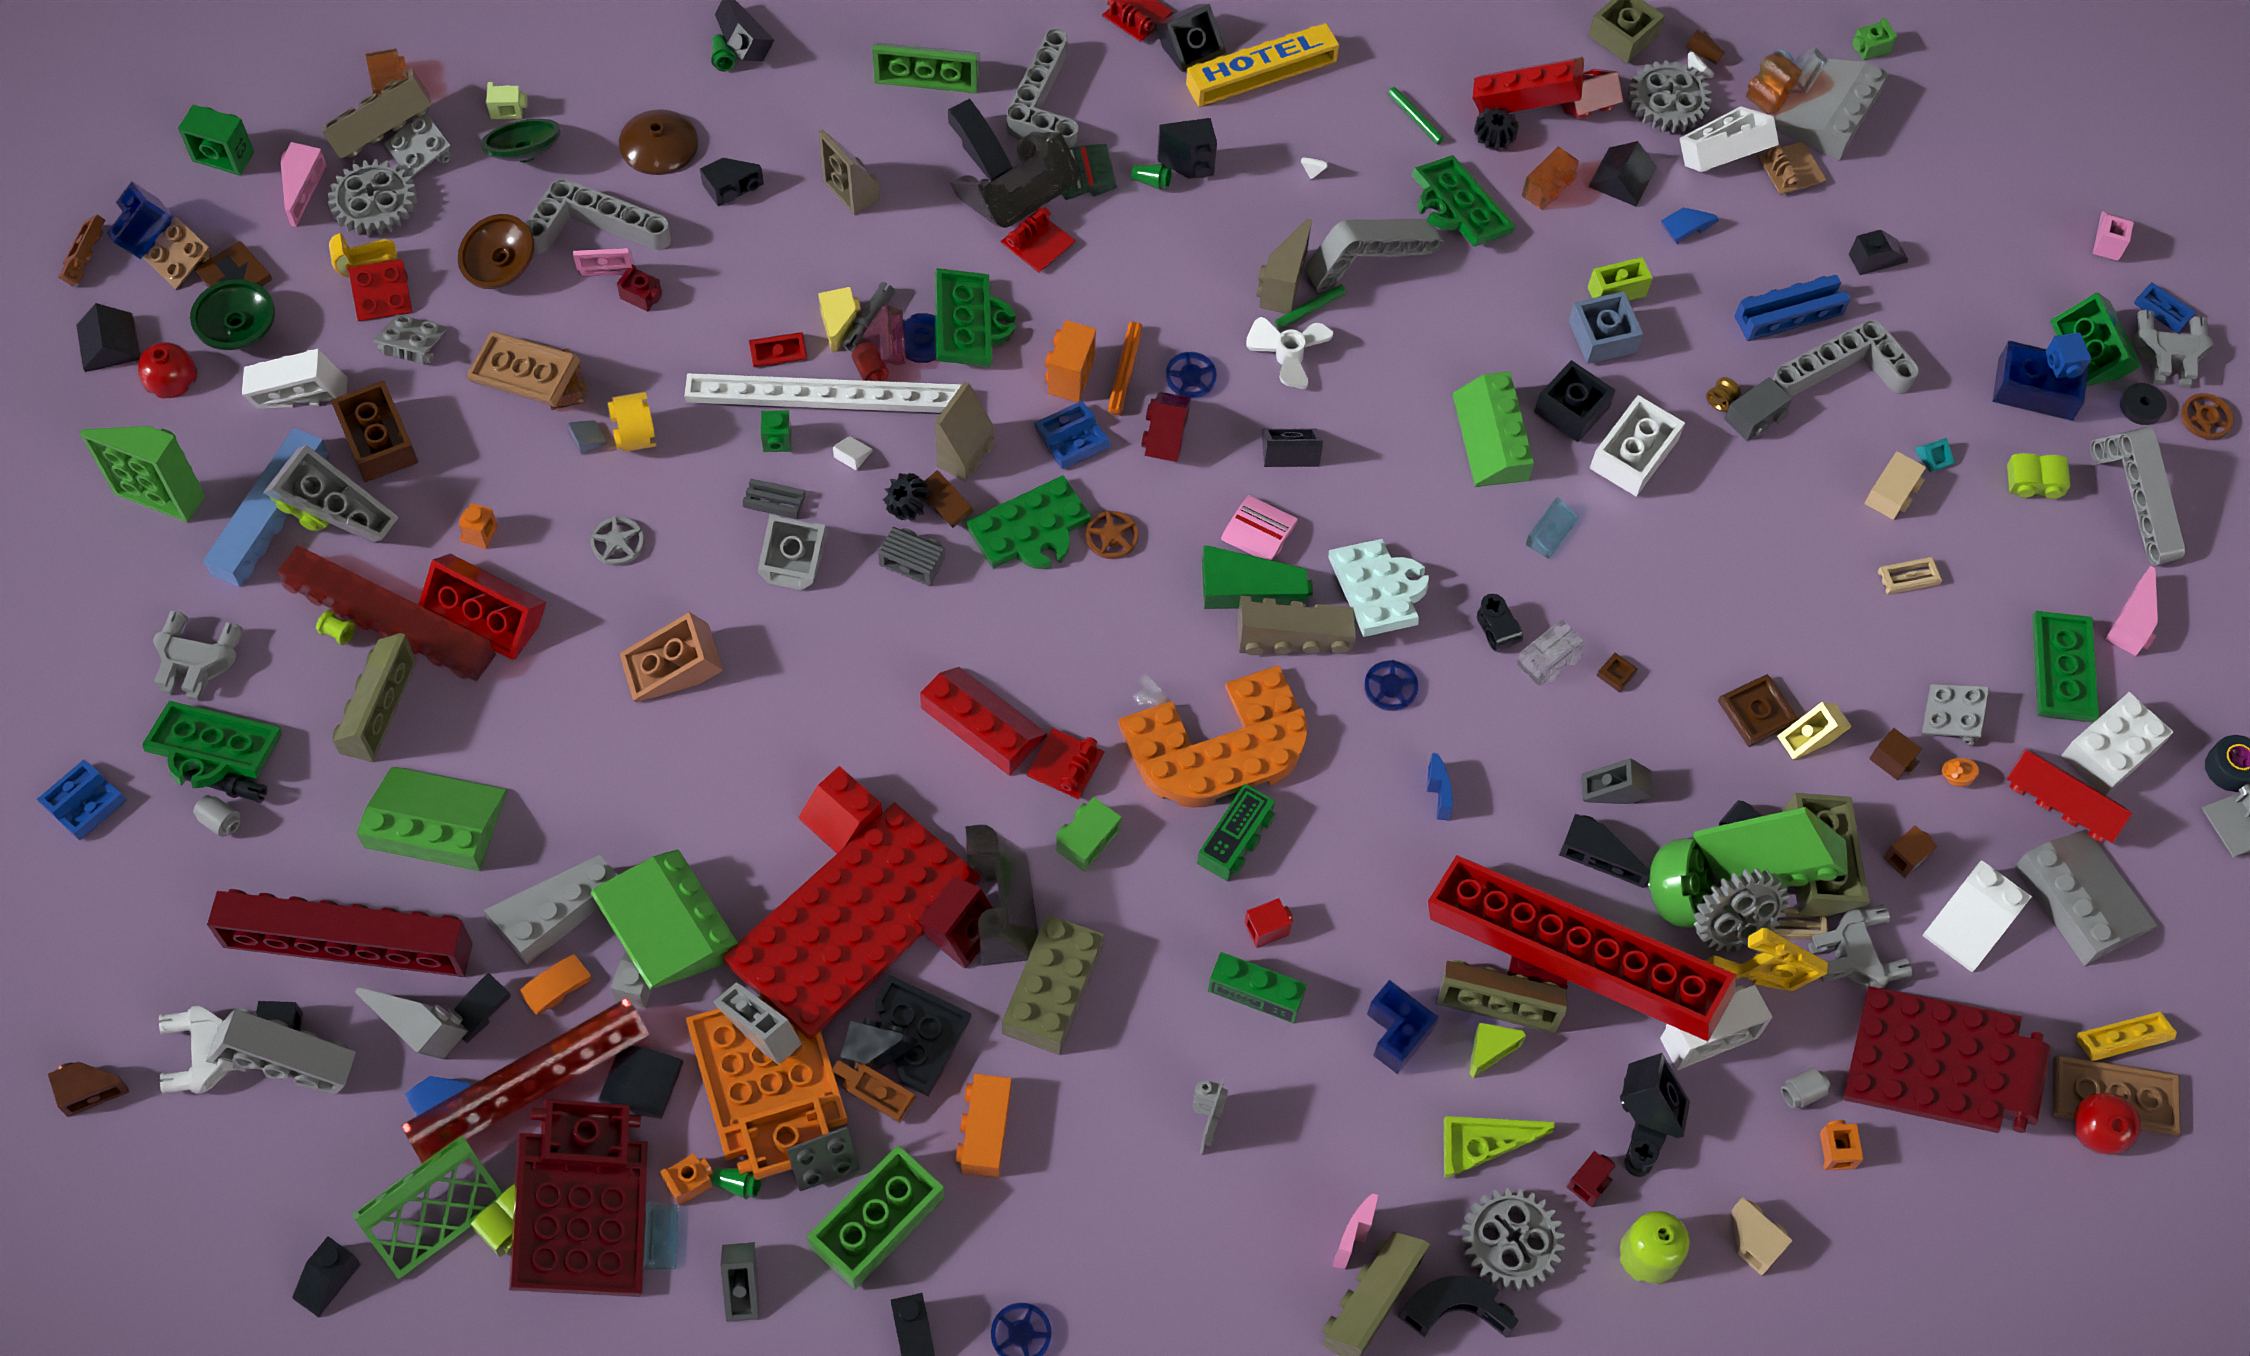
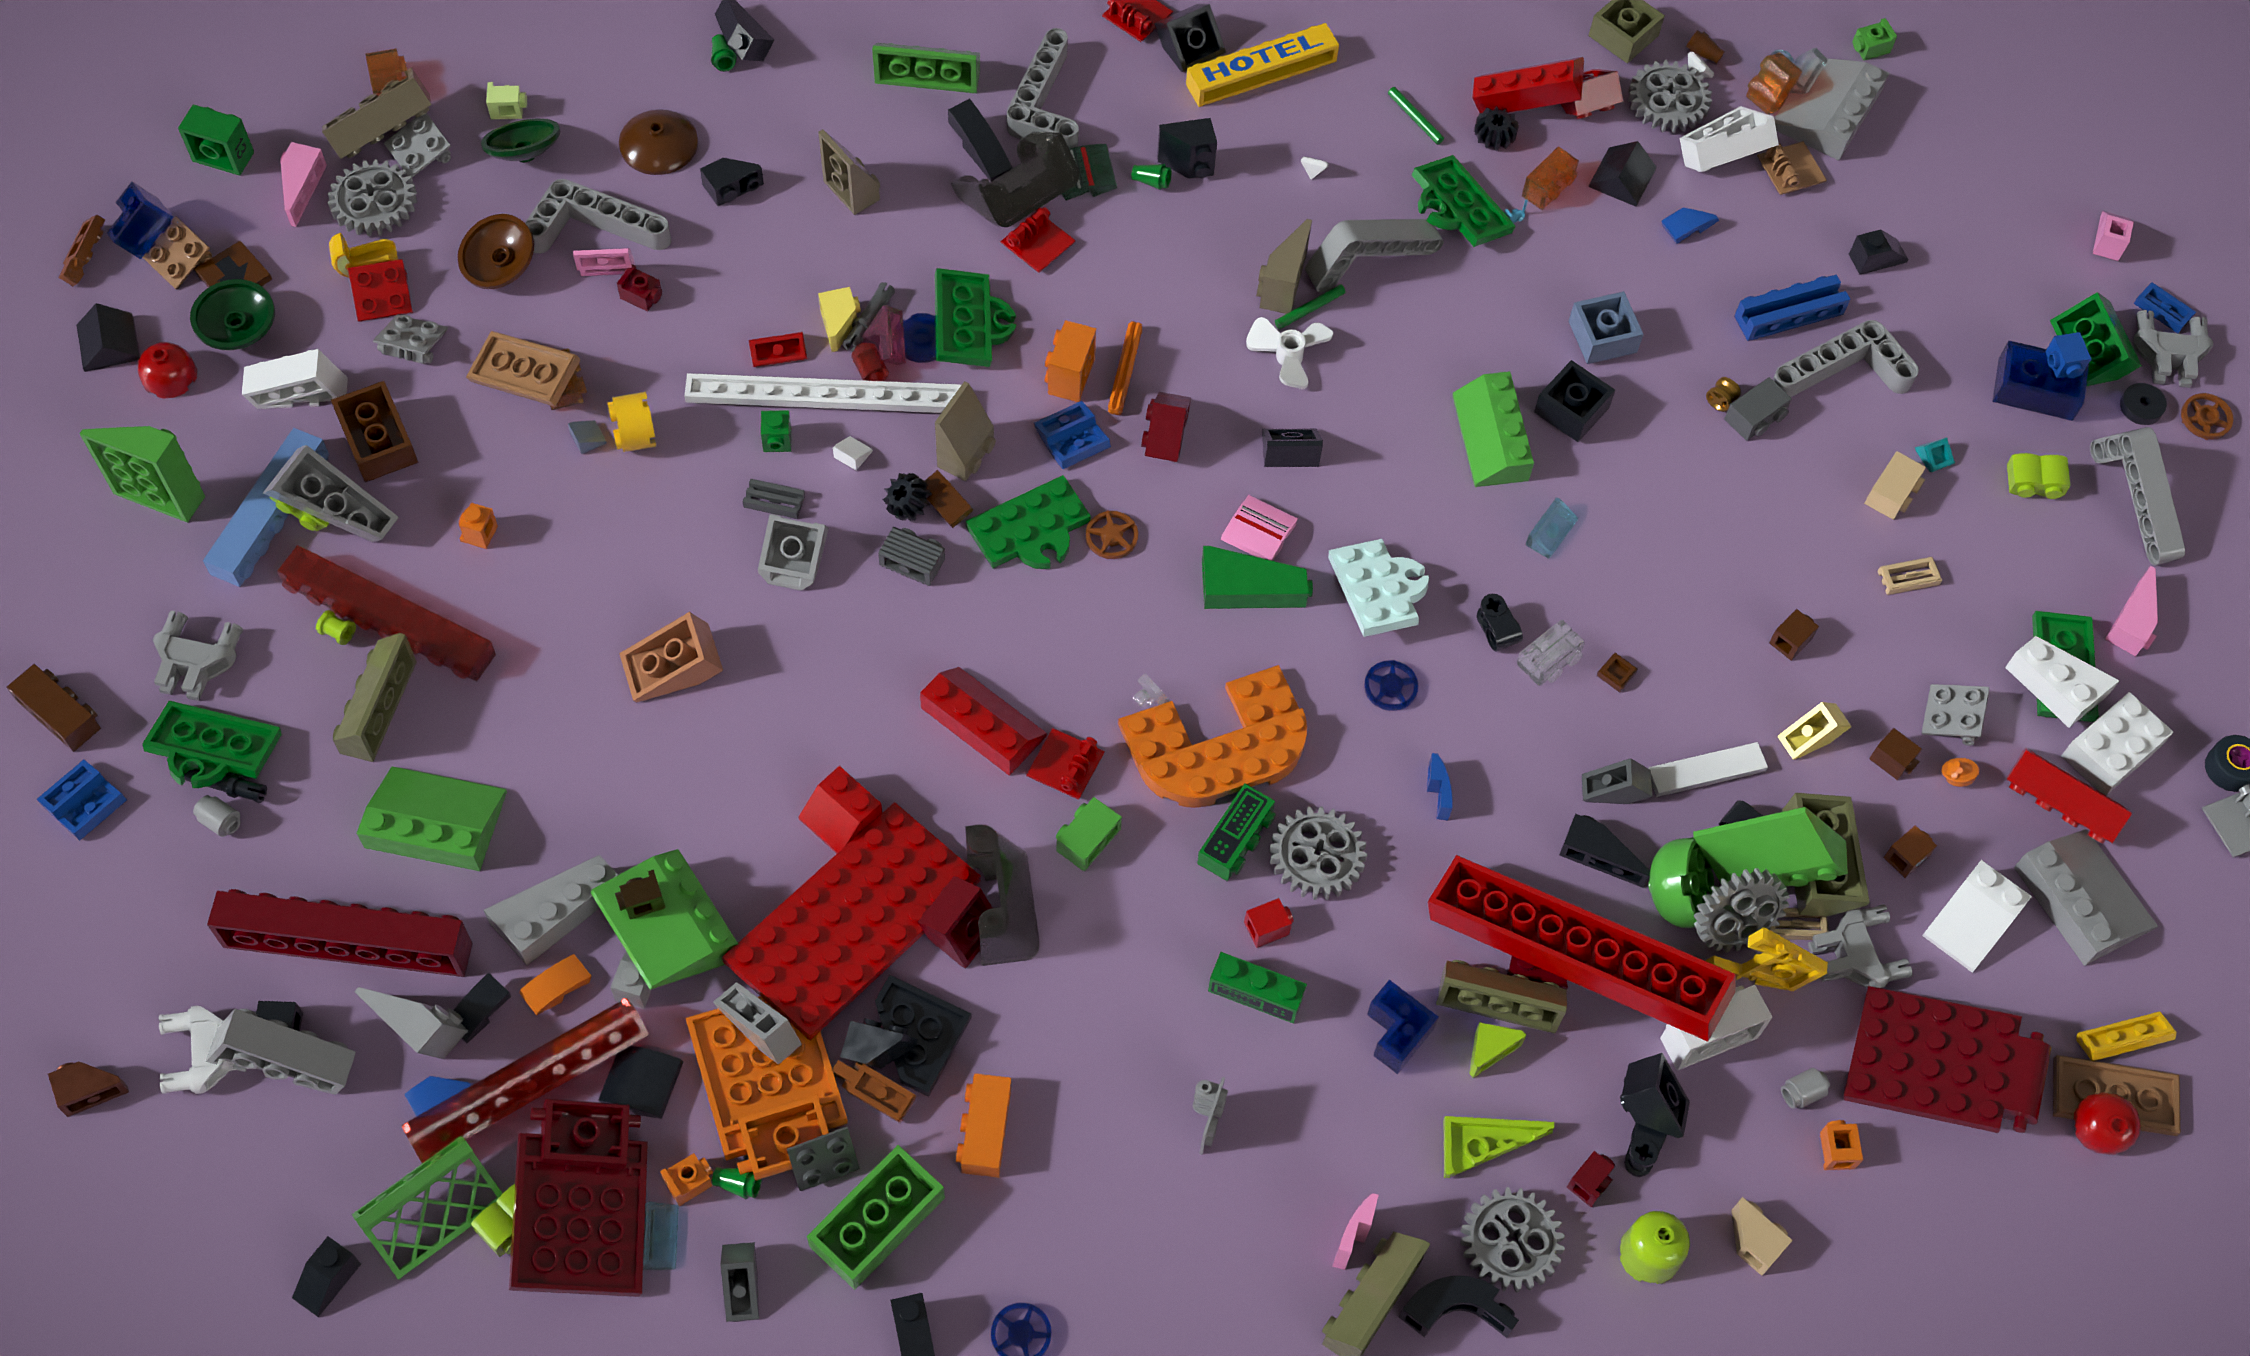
red slope [416,553,547,660] -> none
light grey wheel [590,516,644,566] -> none
olive brick [1002,914,1104,1055] -> none
clear blue wheel [1166,352,1217,398] -> none
dark tan wedge [1237,596,1356,655] -> none
lime brick [1587,257,1653,301] -> none
white brick [1589,395,1685,497] -> none
reddish brown tile [1718,674,1799,747] -> none
none -> reddish brown brick [6,664,101,752]
none -> dark brown brick [615,869,666,919]
none -> light grey gear [1269,806,1367,900]
none -> medium azure piece [1504,200,1528,223]
none -> white tile [1648,742,1768,797]
none -> reddish brown brick [1769,609,1819,661]
none -> white wedge [2005,636,2119,728]

